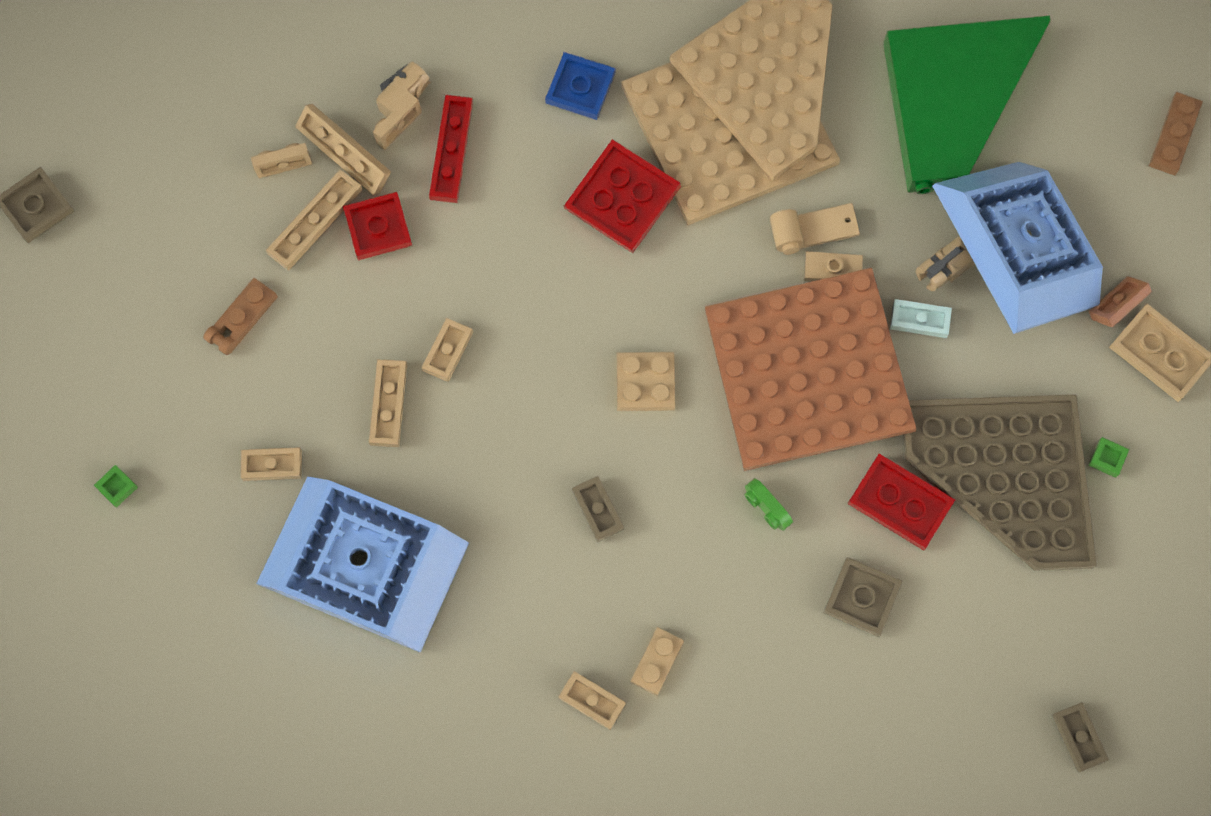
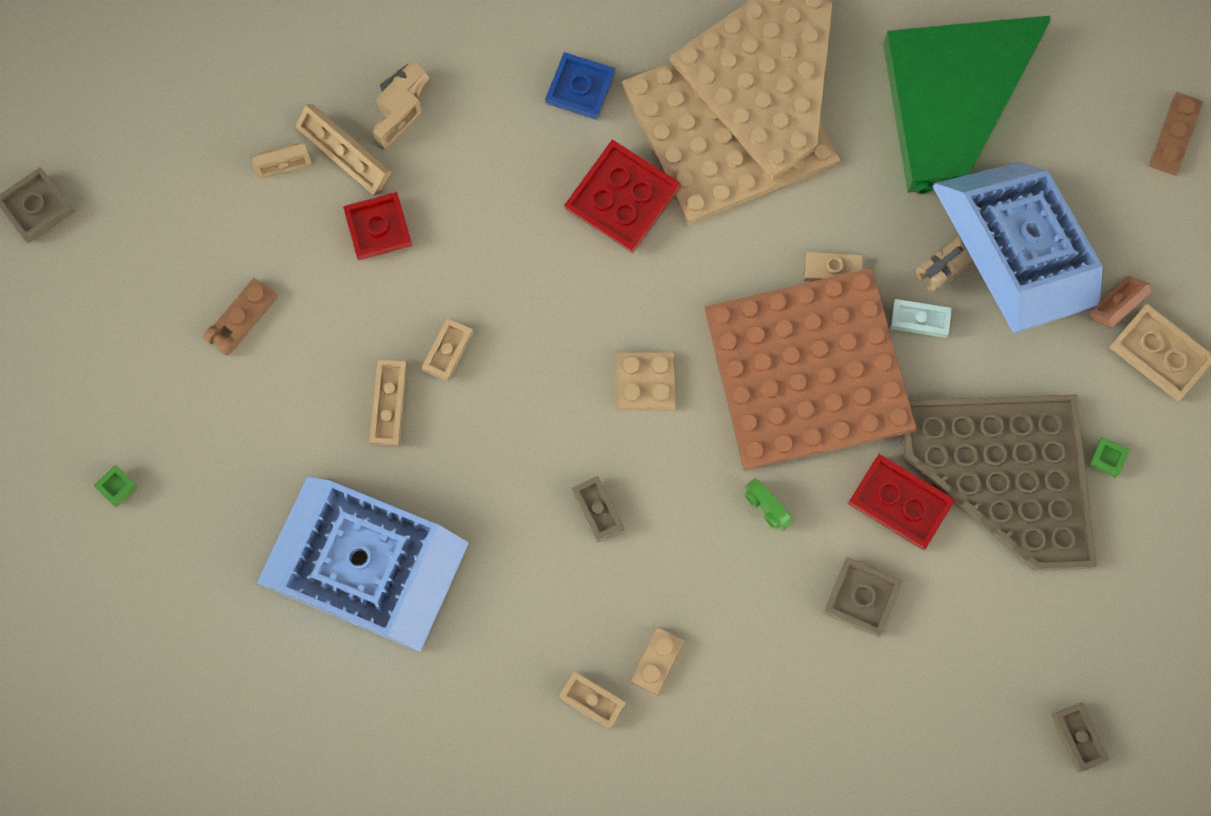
tan plate [241,447,302,481] -> none
tan plate [266,169,363,271] -> none
red plate [429,95,473,203] -> none
tan door [769,203,860,255] -> none

